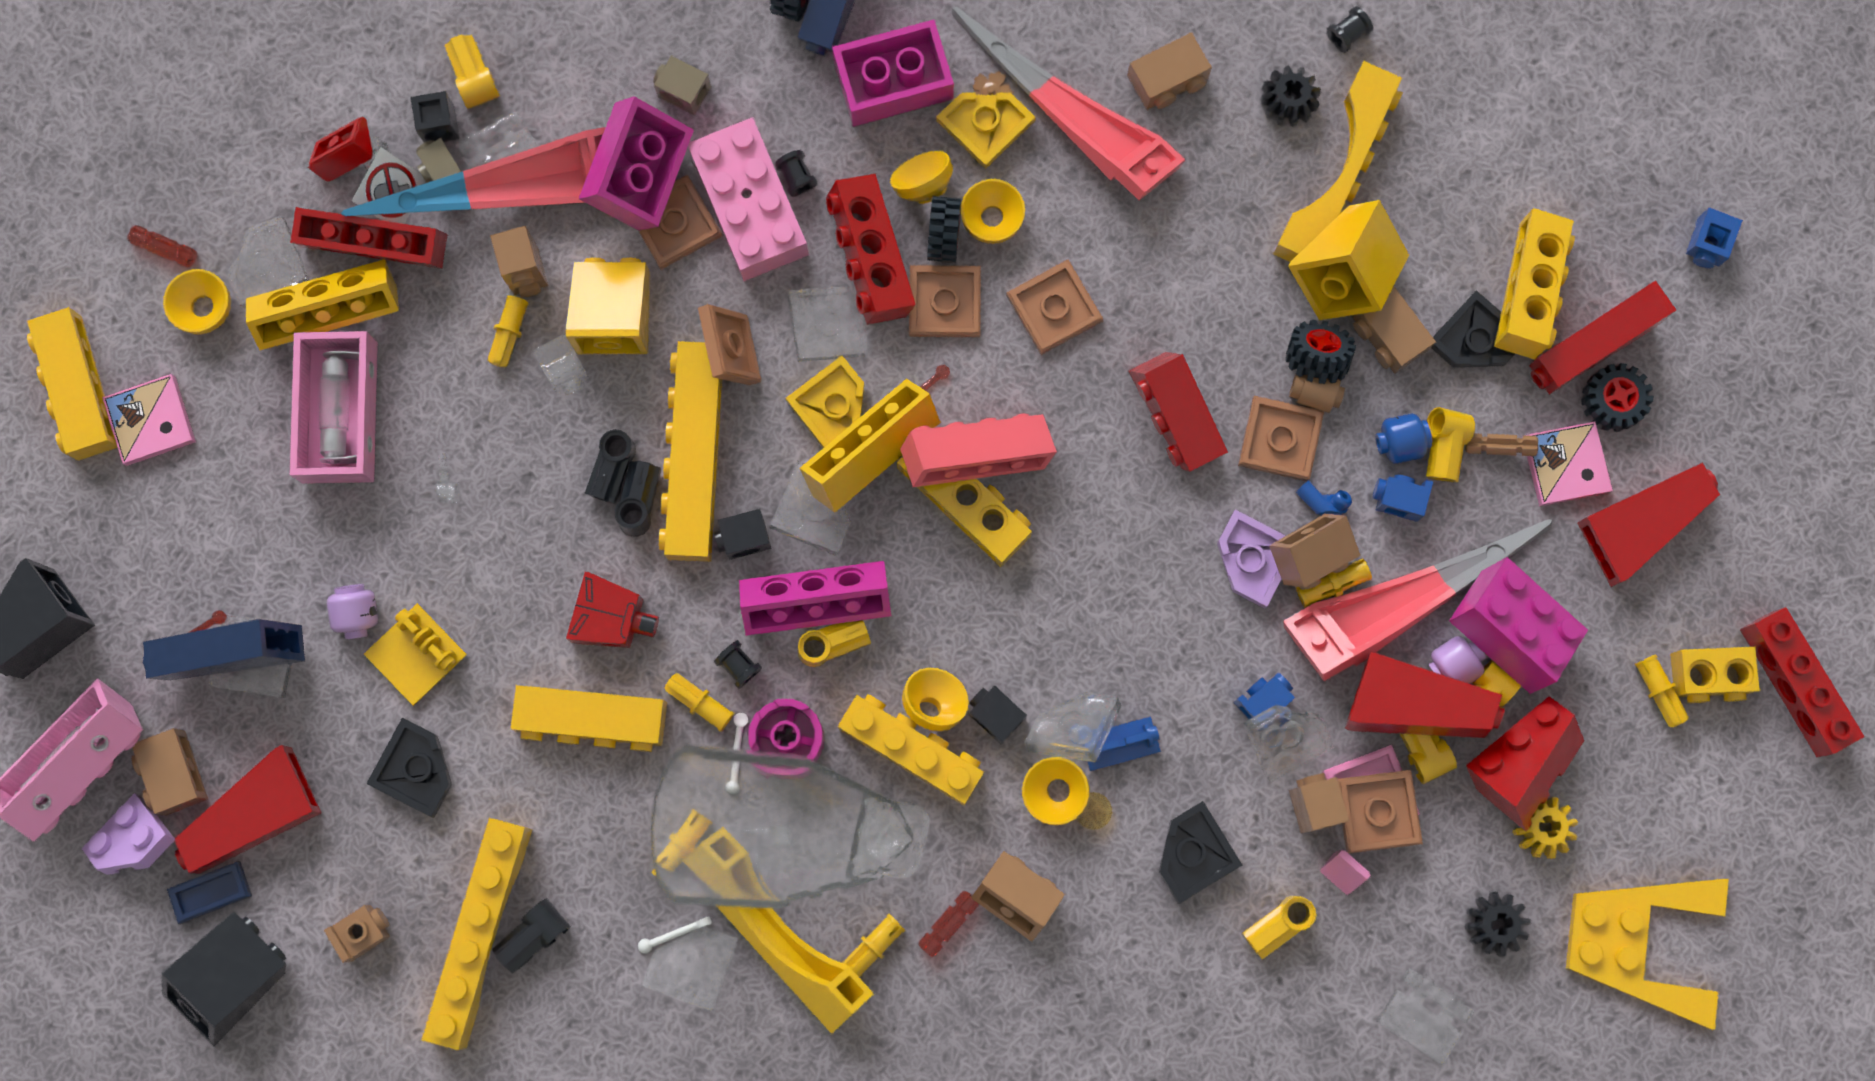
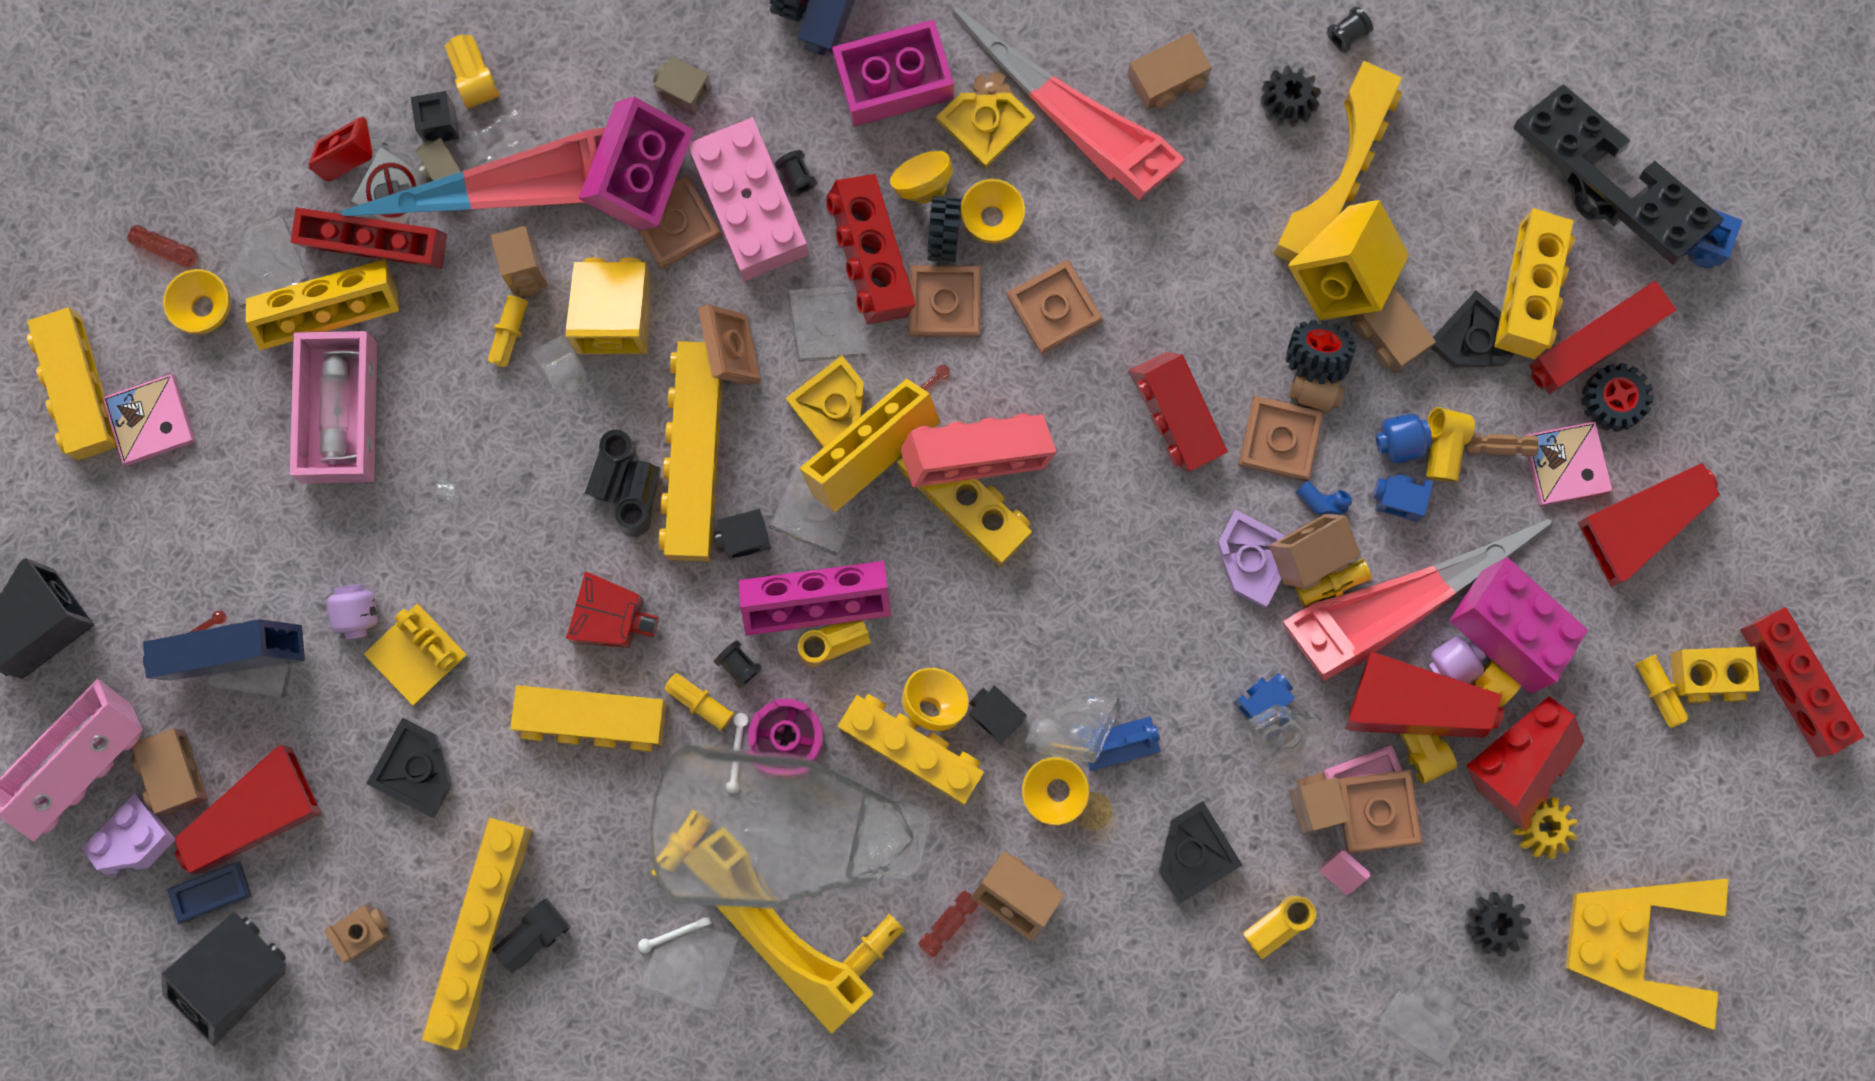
none -> black plate [1513,84,1724,265]

